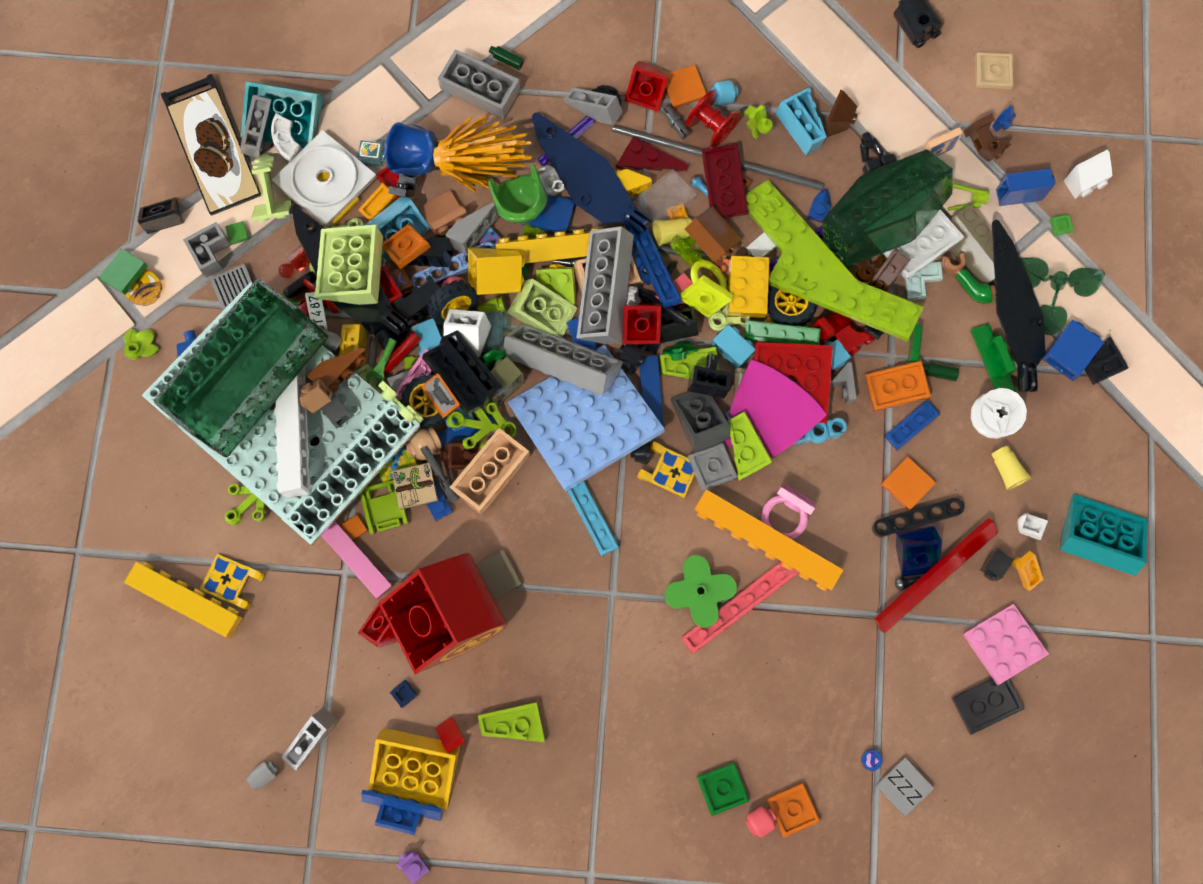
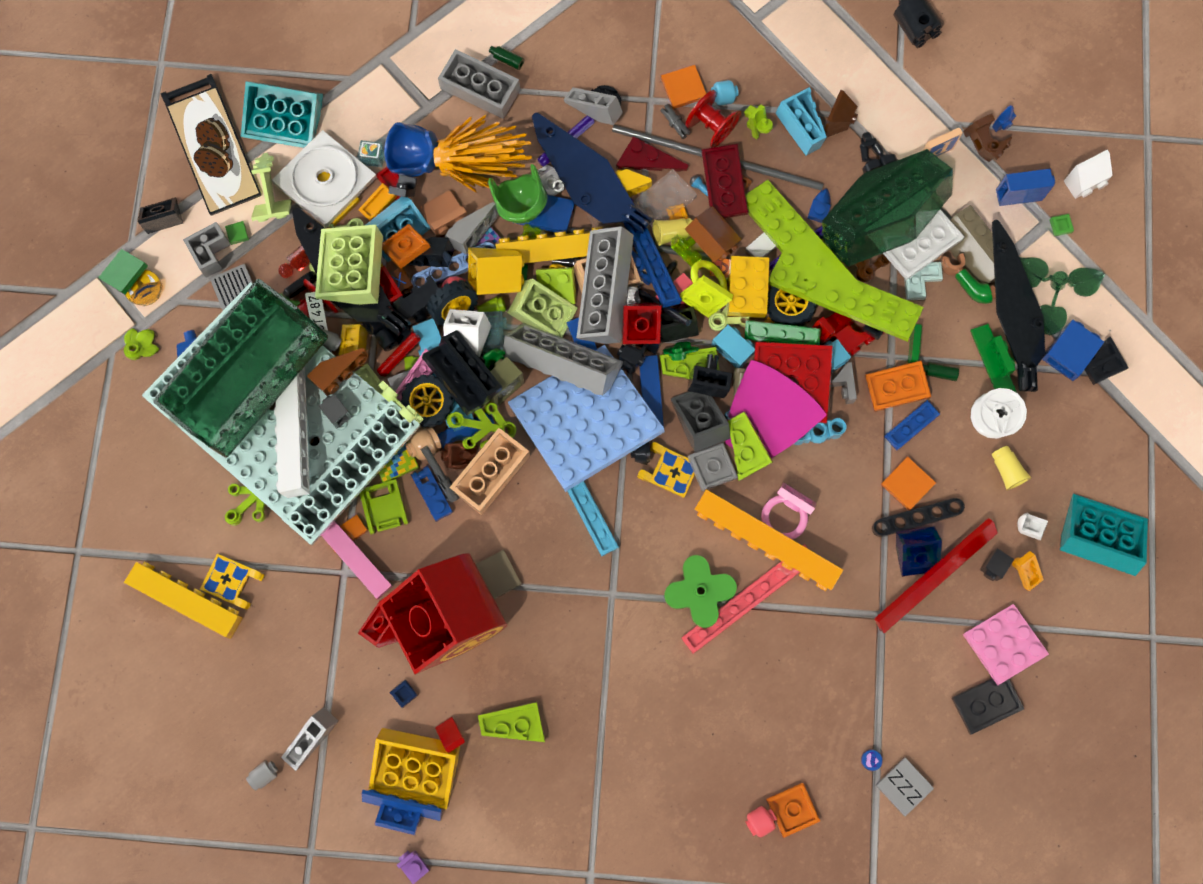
light grey slope [241,95,271,158] -> none
white tile [271,113,300,162] -> none
medium nougat brick [299,378,332,414] -> none
bright green piece [366,338,397,387] -> none
tan tile [392,463,438,509] -> none
slope [421,374,460,418] -> none
red slope [625,61,669,112] -> none
green tile [697,763,749,816] -> none
reddish brown tile [868,248,911,292] -> none
black piece [895,576,922,590] -> none
lime plant [948,183,989,211] -> none
tan tile [975,52,1013,89] -> none

